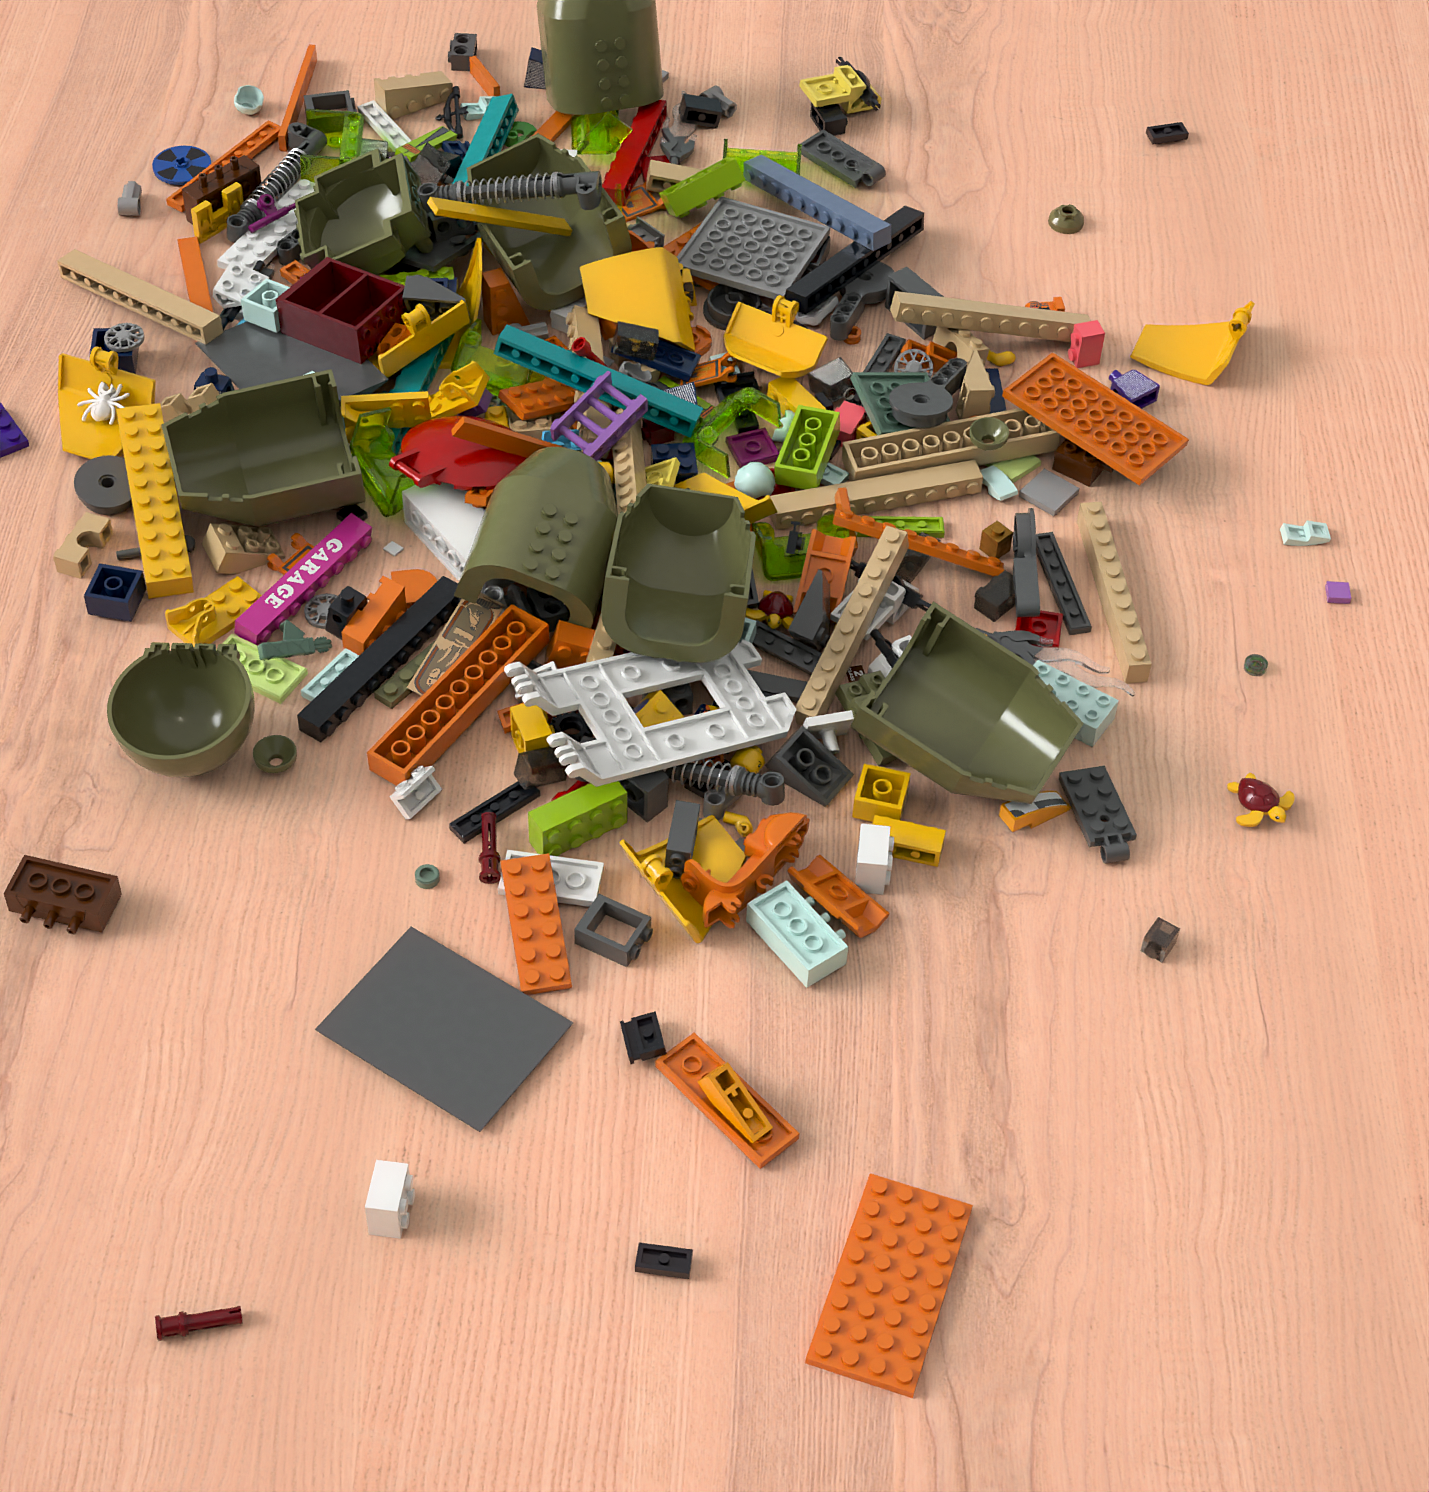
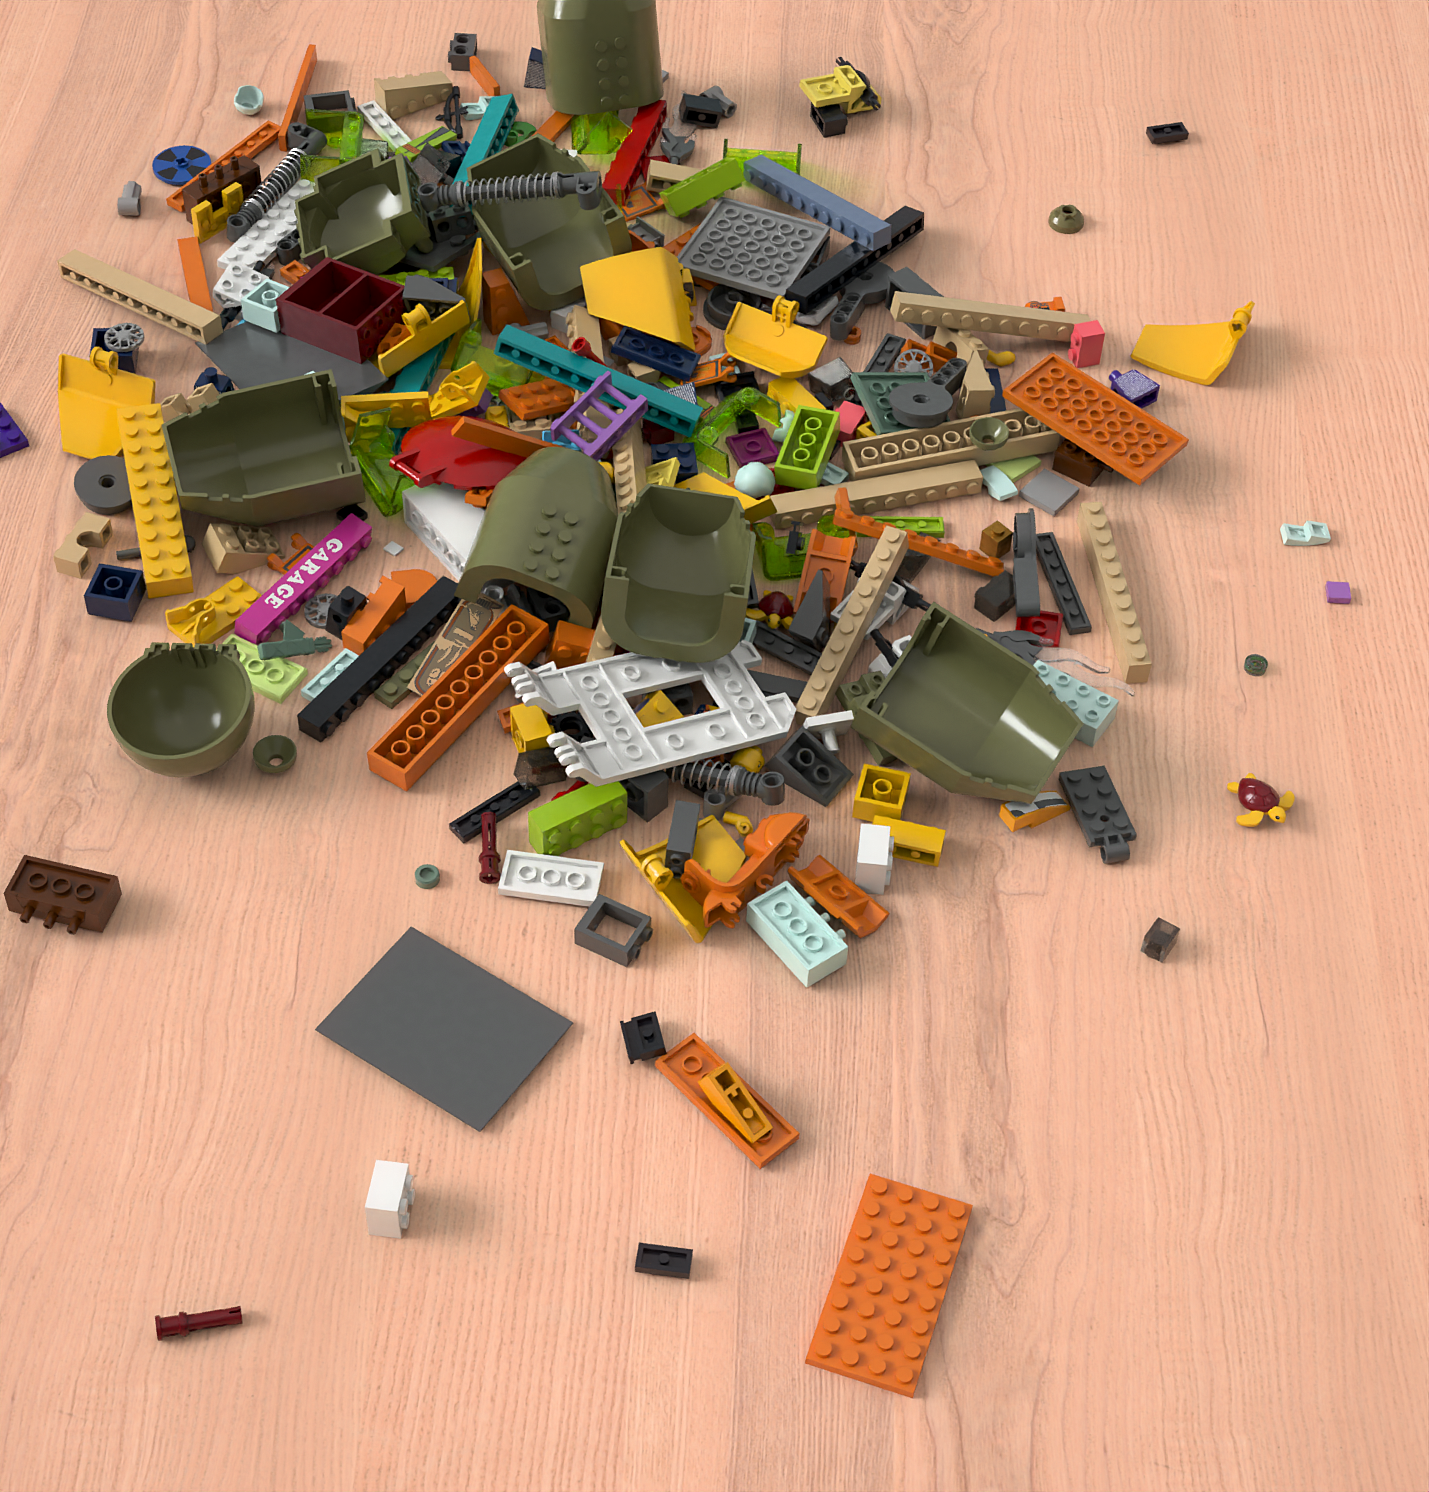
white animal [77,382,130,425] -> none
magenta piece [248,194,296,233] -> none
white bracket [390,766,442,820] -> none
yellow tile [427,197,573,236] -> none
orange plate [500,853,572,995] -> none
clear smoke brick [613,321,659,361] -> none
light grey hair [618,361,652,384] -> none
dark grey hinge [797,130,886,188] -> none
reddish brown sticker [846,665,865,683] -> none

